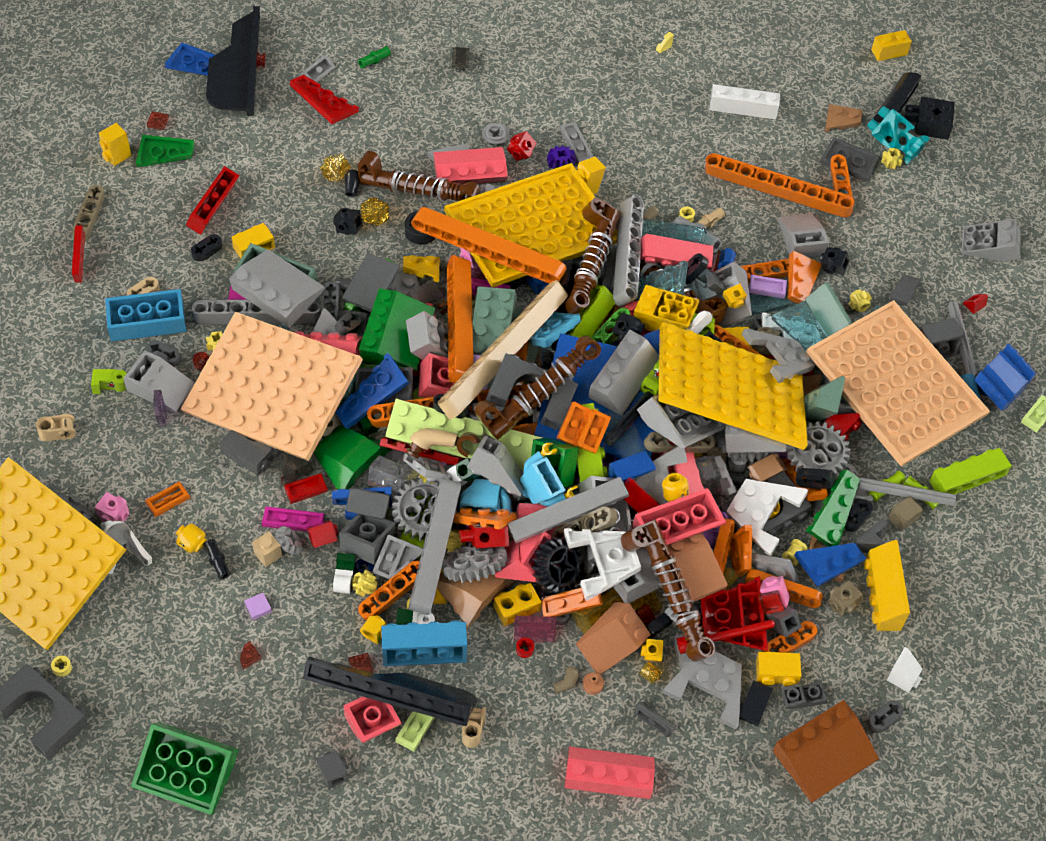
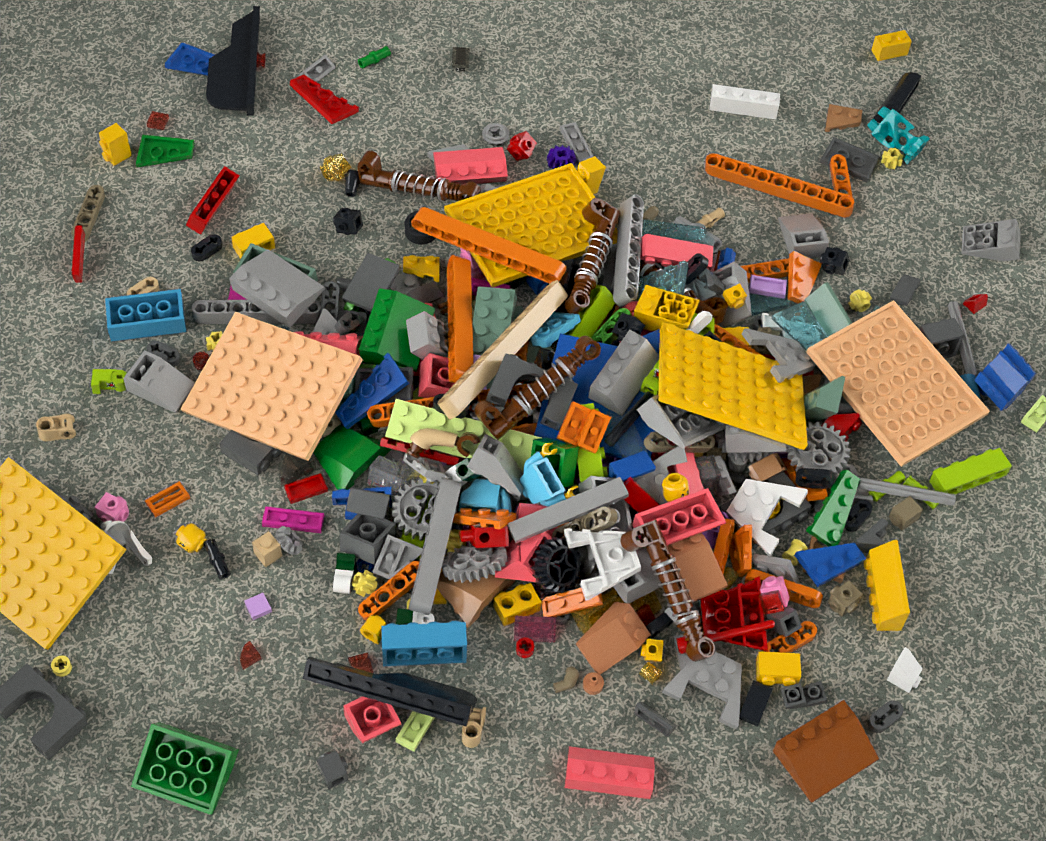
clear purple tile [153,390,167,427] -> none
red brick [306,520,339,548] -> none
clear yellow brick [361,197,389,226] -> none
light yellow tile [656,32,674,53] -> none
light yellow bush [679,206,695,222] -> none
black hinge [904,96,955,140] -> none

